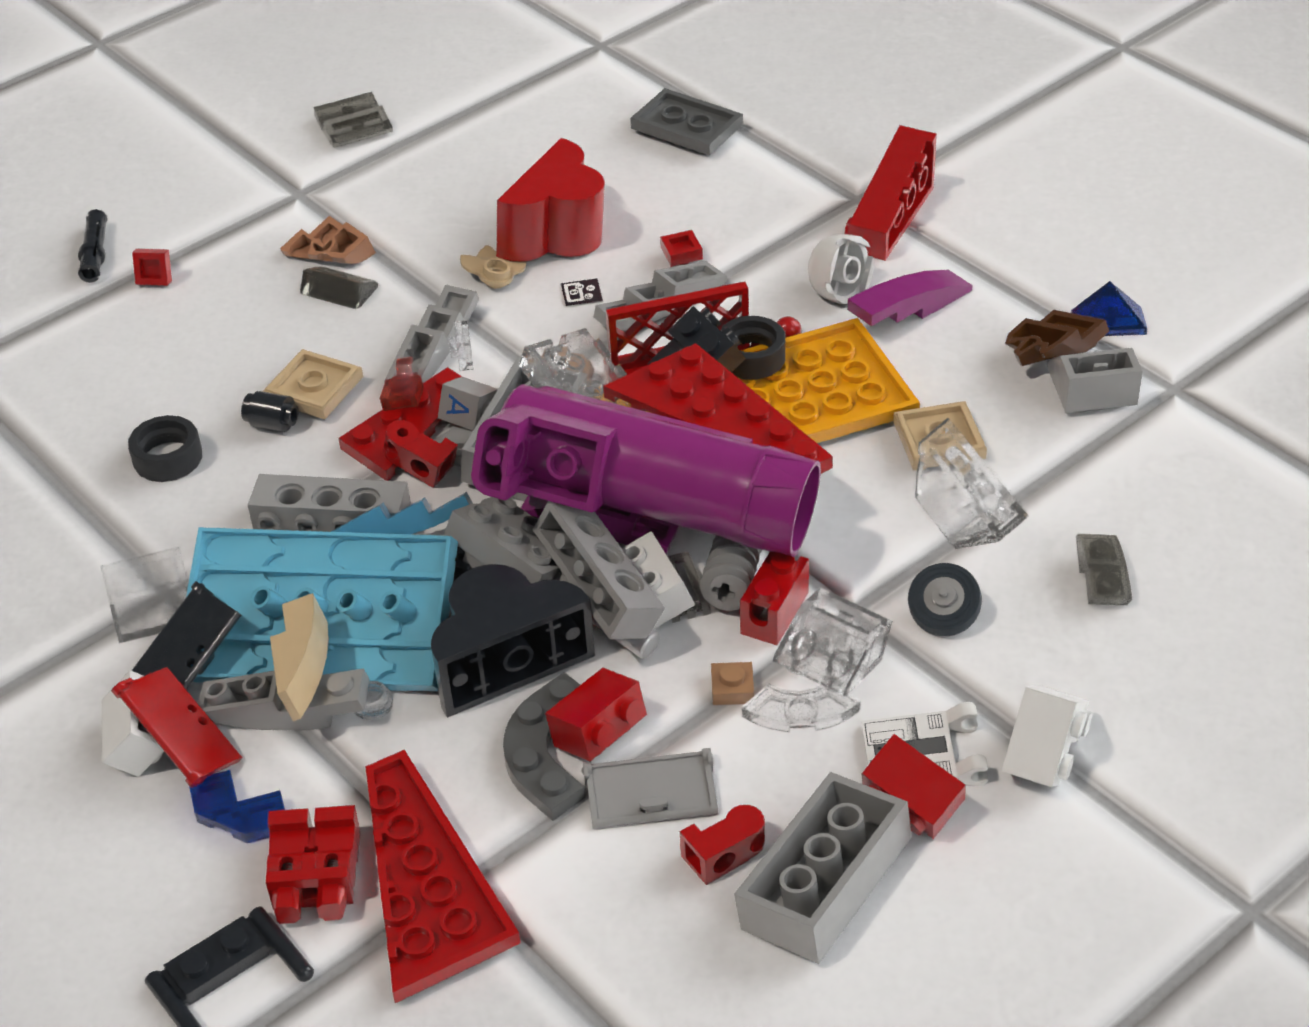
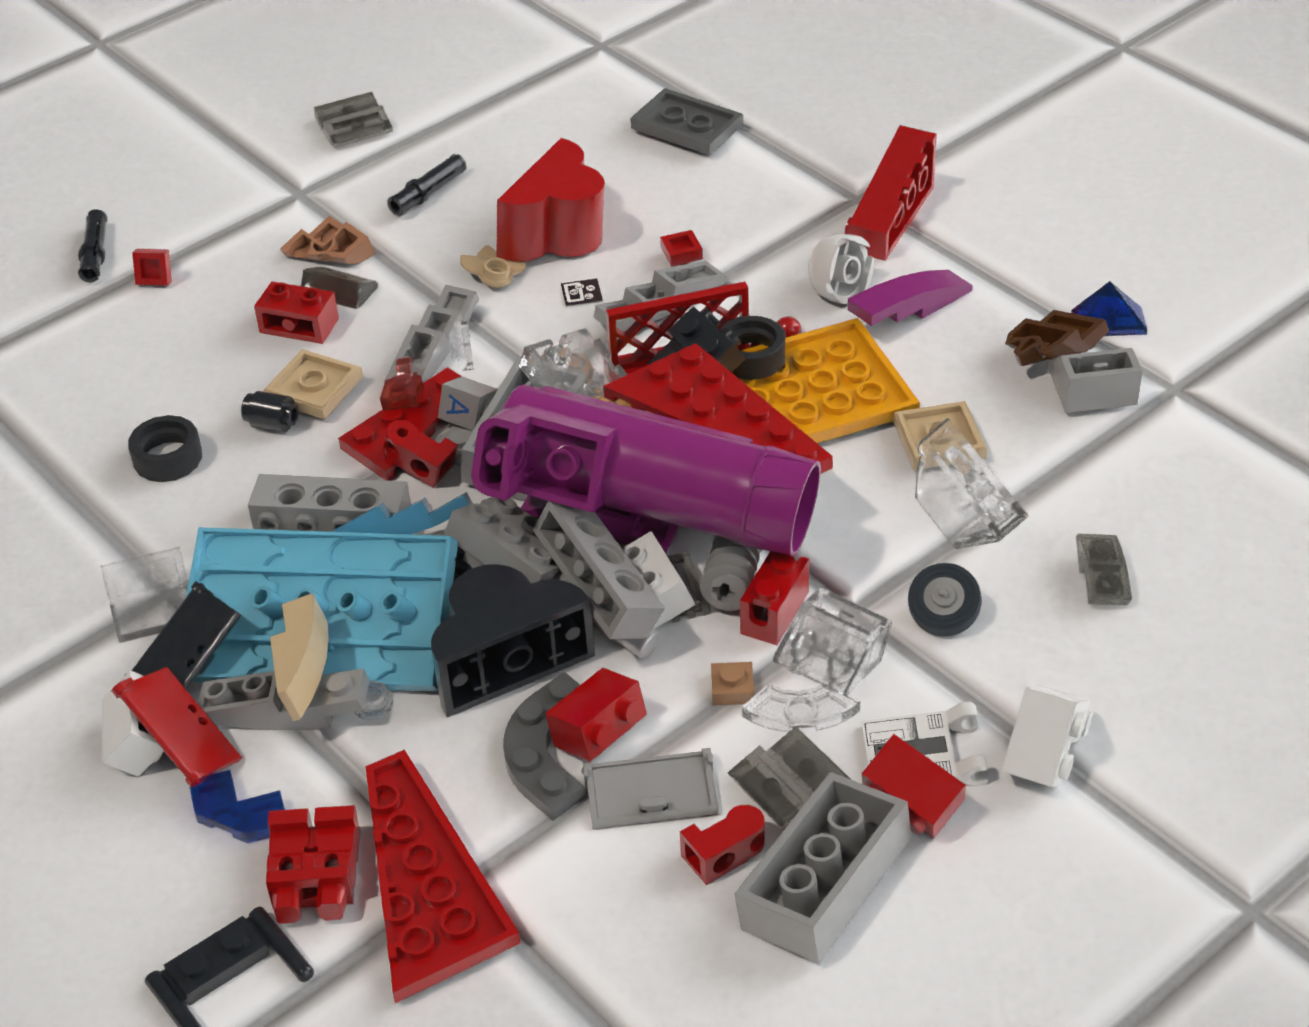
none -> red brick [254,281,339,344]
none -> black pin [387,154,467,216]
none -> clear smoke slope [727,726,851,831]

